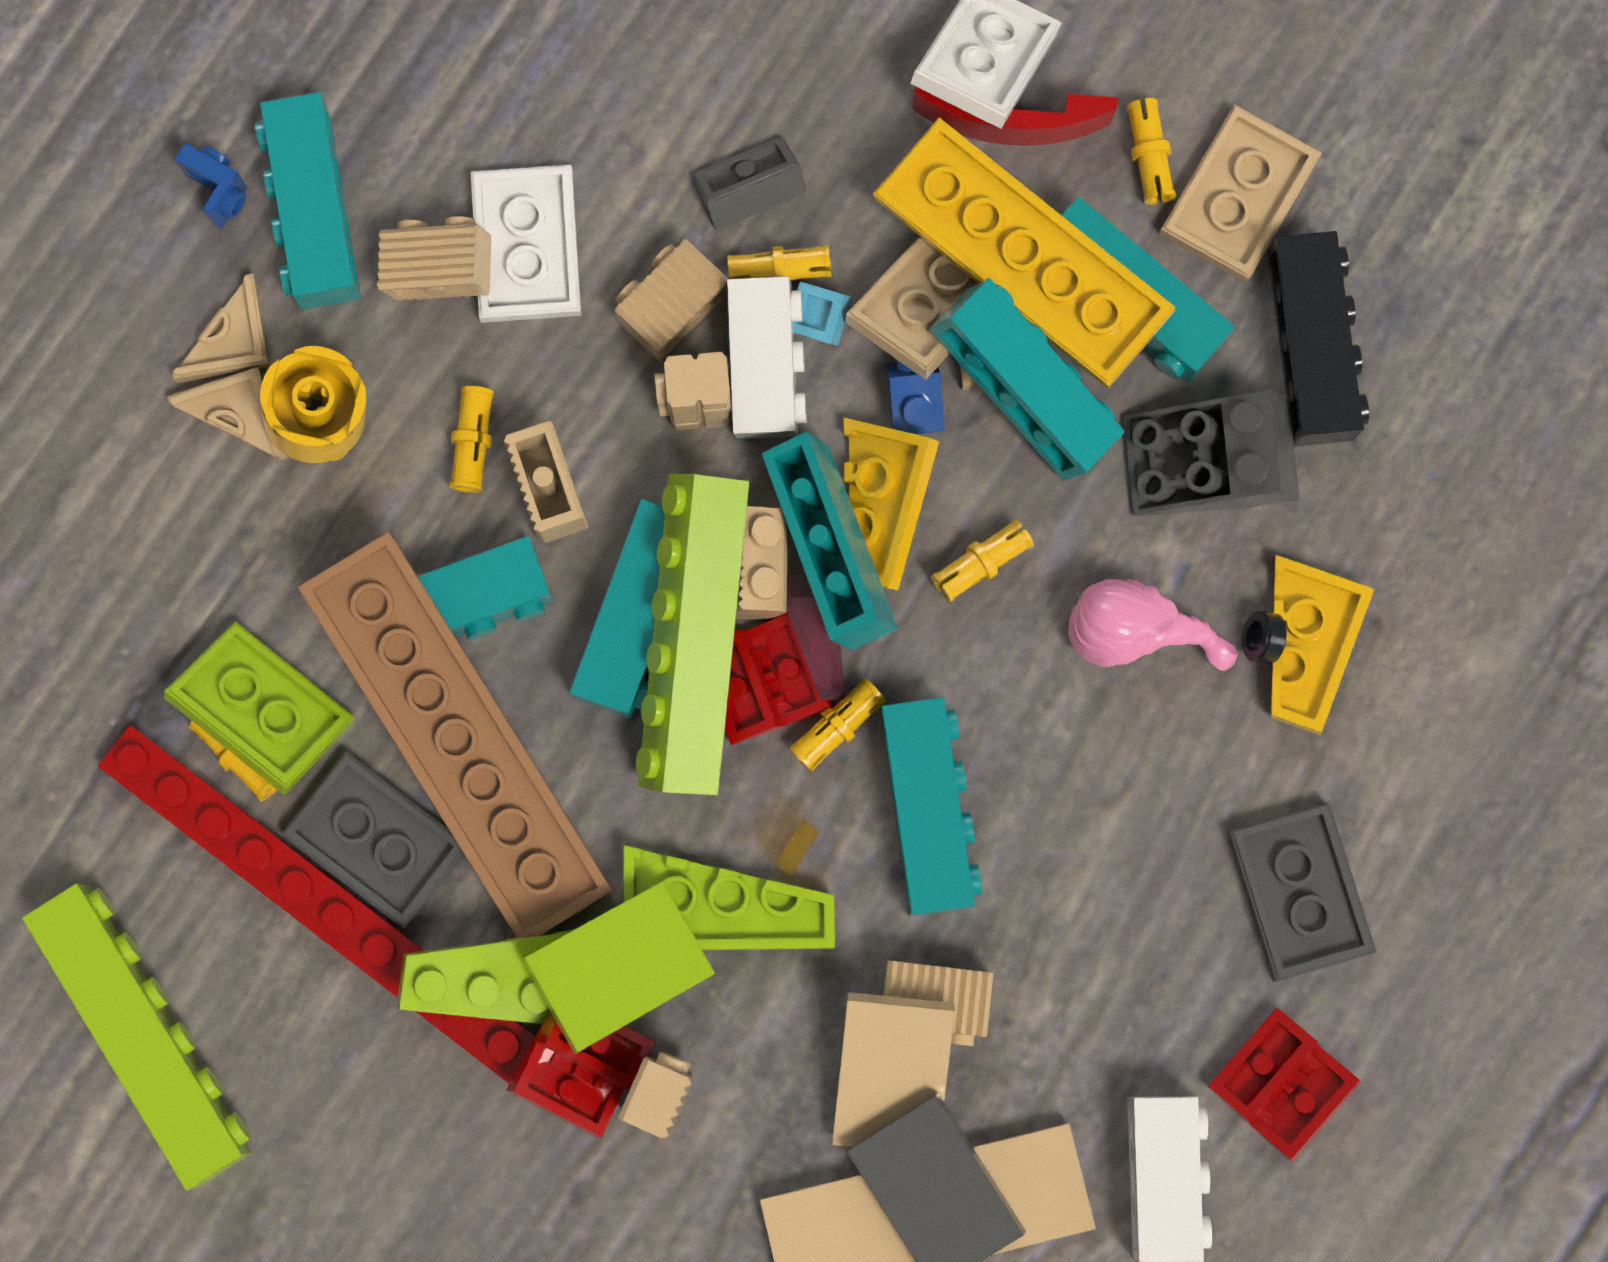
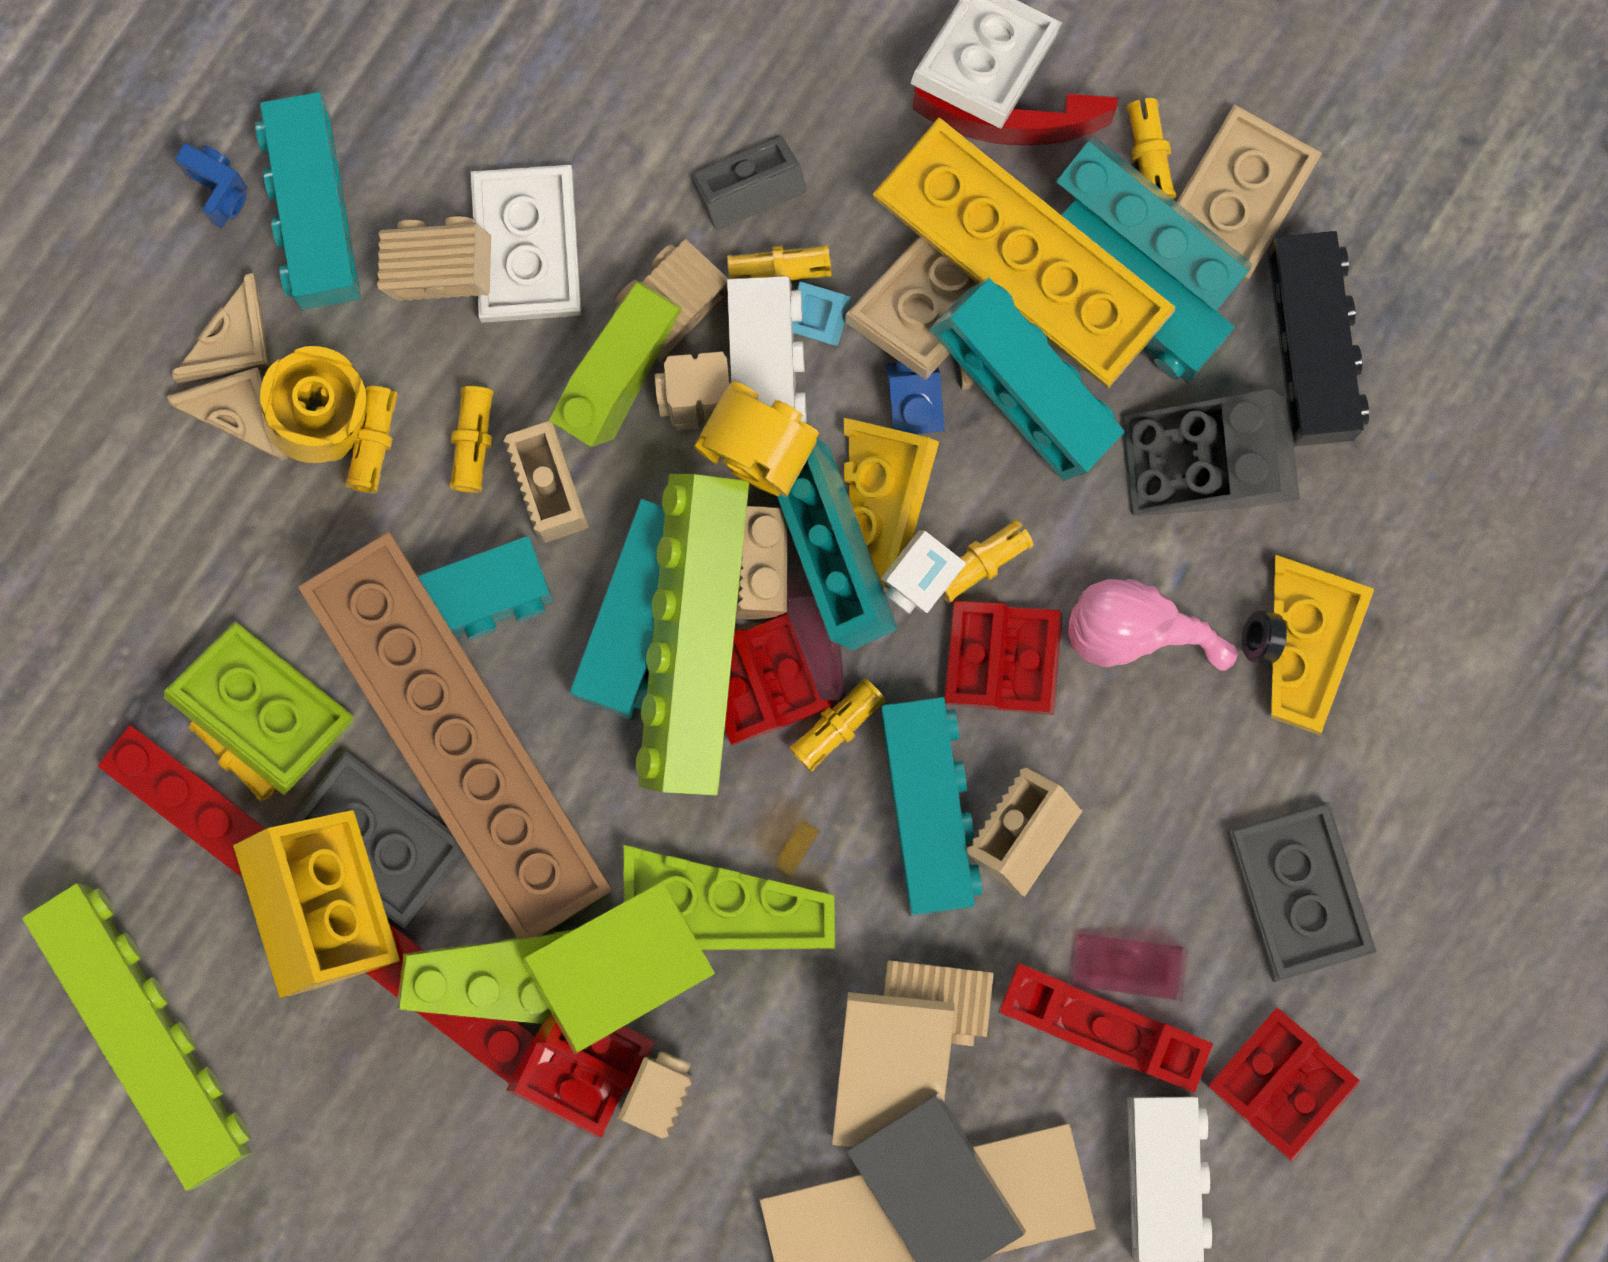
none -> yellow slope [233,810,400,999]
none -> yellow pin [345,386,398,494]
none -> lime slope [549,282,682,447]
none -> yellow brick [694,380,819,497]
none -> white brick [880,530,966,614]
none -> red slope [945,601,1063,715]
none -> tan brick [967,768,1082,897]
none -> red slope [998,963,1214,1093]
none -> teal brick [1056,137,1253,311]
none -> clear pink slope [1072,934,1188,1001]

